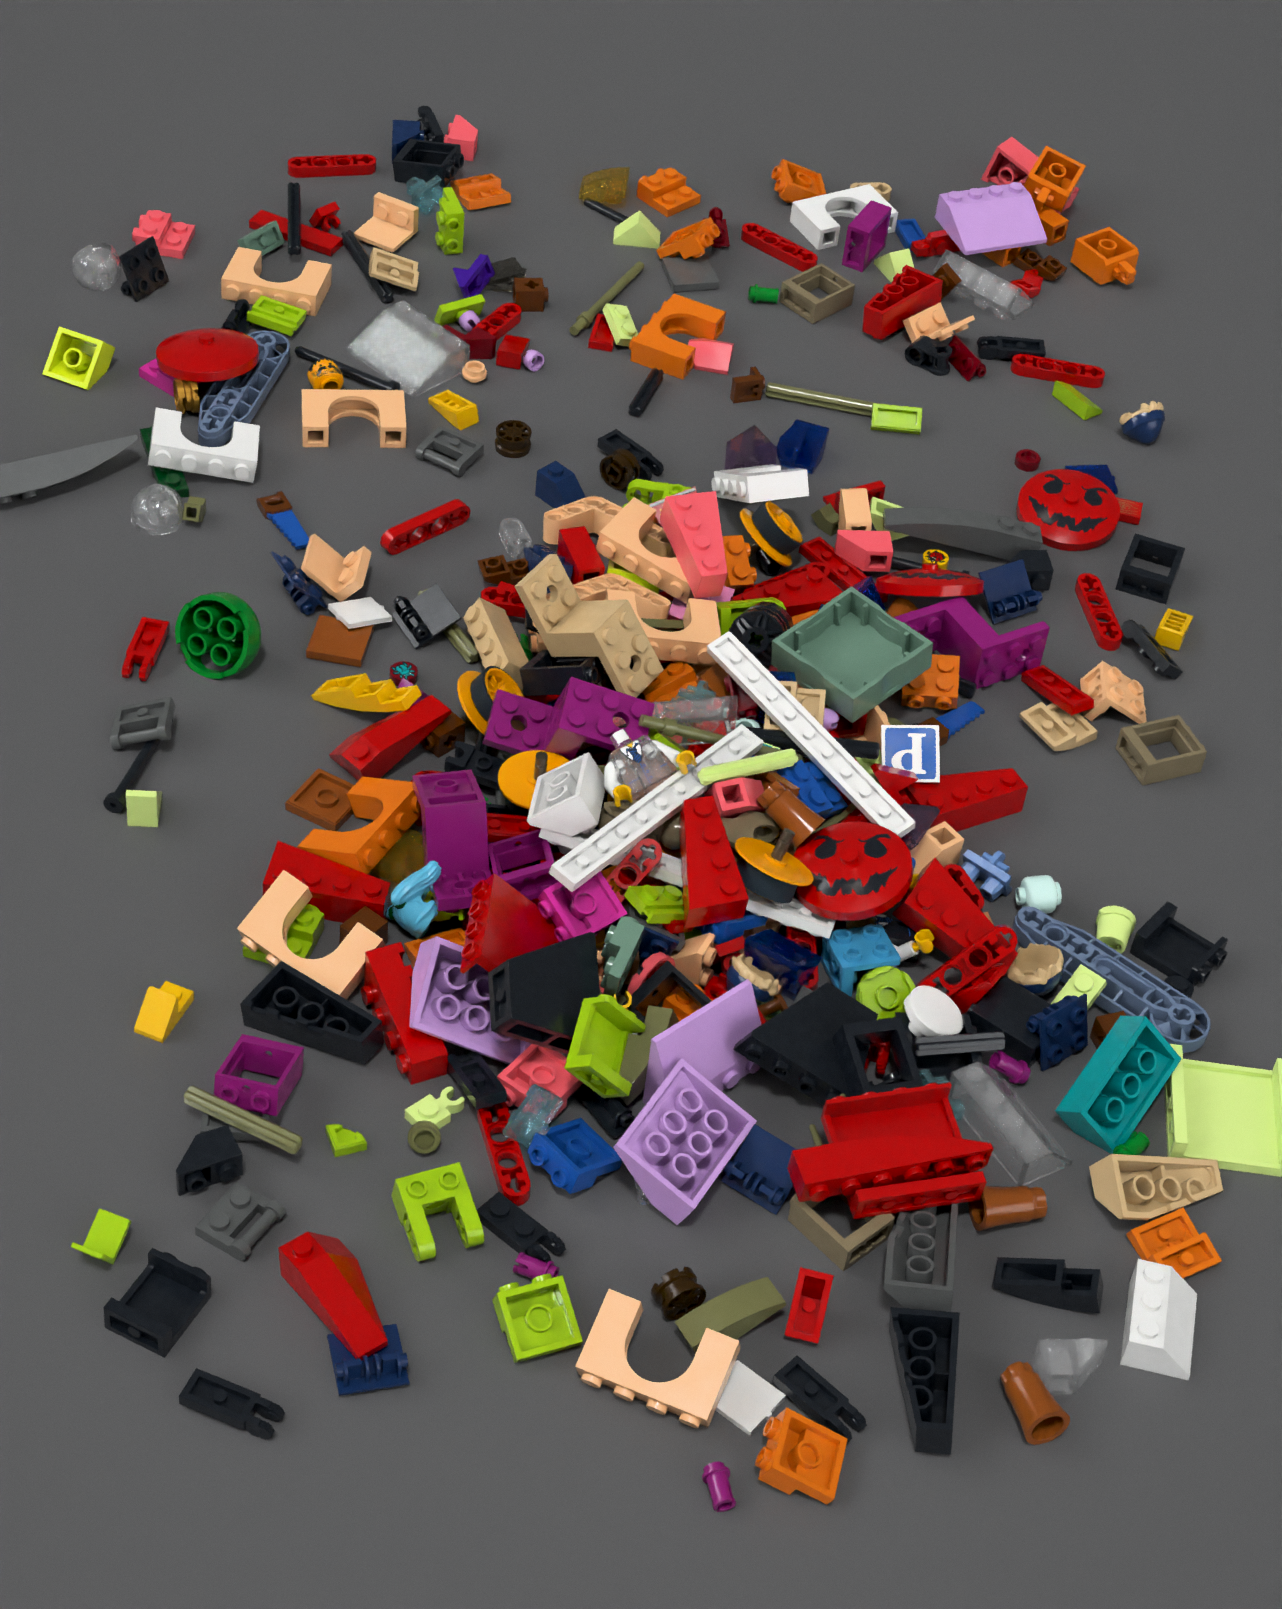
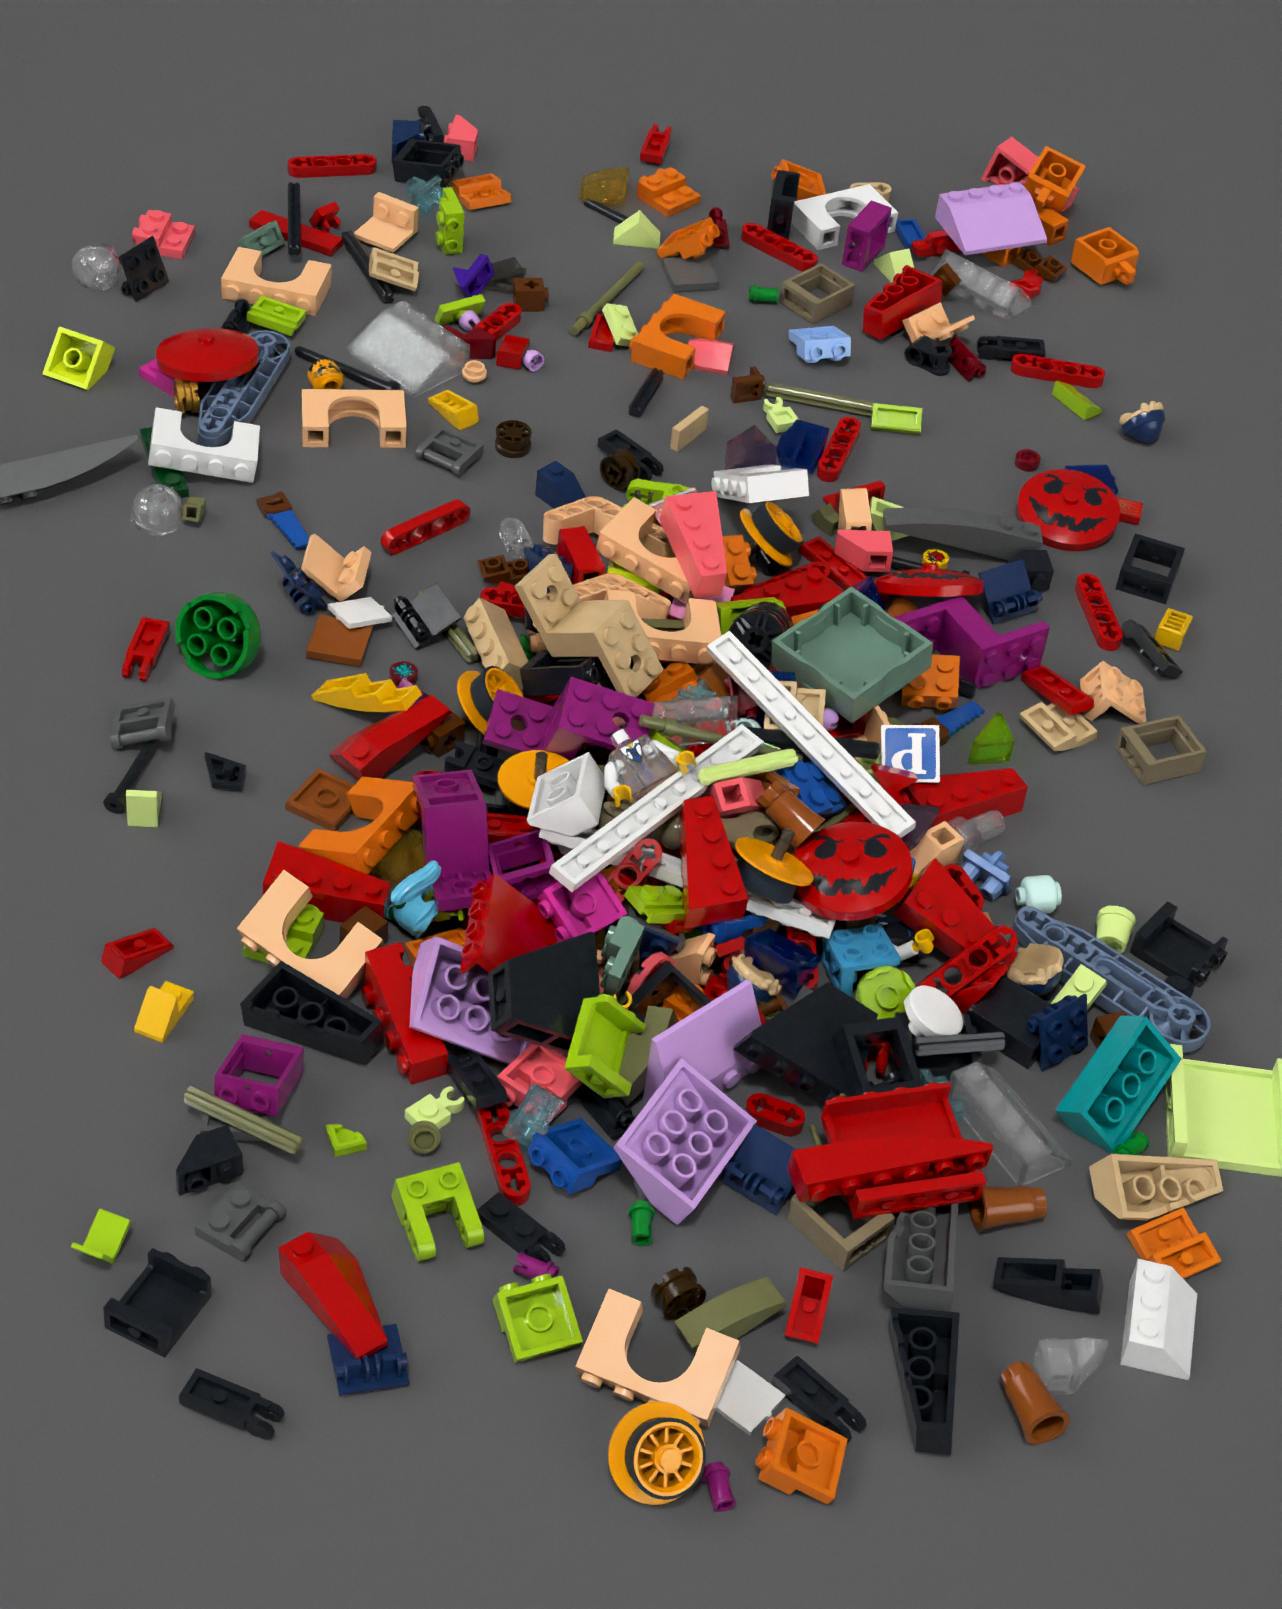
magenta pin [989,1050,1031,1084] -> none
none -> red slope [101,928,174,978]
none -> black piece [205,752,246,790]
none -> light orange piece [608,1401,706,1505]
none -> green pin [628,1200,655,1246]
none -> red hinge [640,124,672,164]
none -> tan tile [670,406,709,452]
none -> red beam [745,1093,805,1137]
none -> yellowish green plate [763,397,800,433]
none -> black panel [767,170,800,240]
none -> light blue plate [789,326,851,363]
none -> red beam [816,417,861,482]
none -> clear piece [948,810,1006,854]
none -> clear neon green slope [967,712,1015,765]

